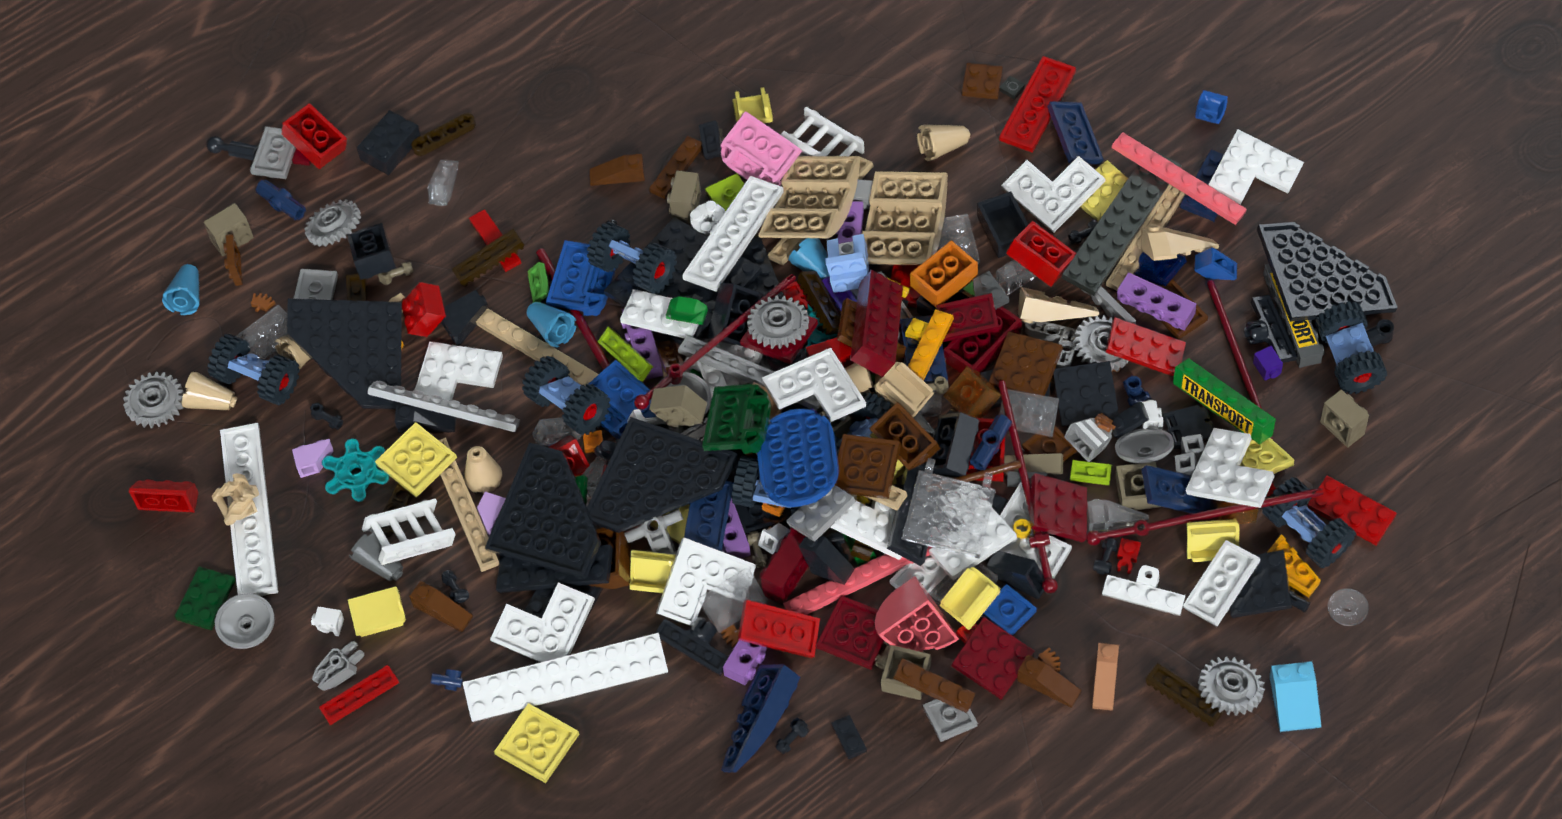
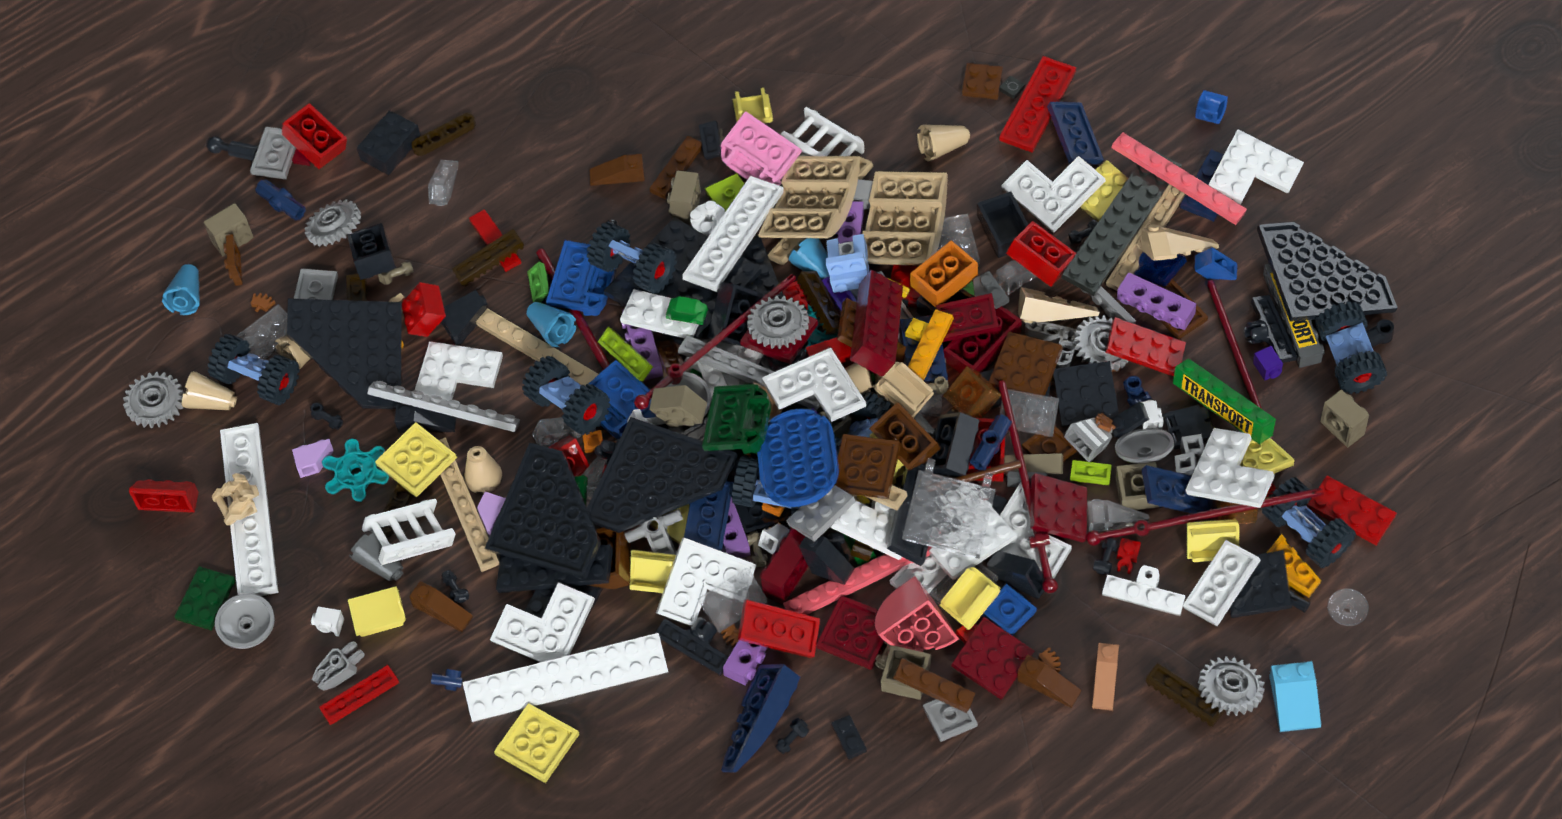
yellow bush [1013,519,1031,539] -> none

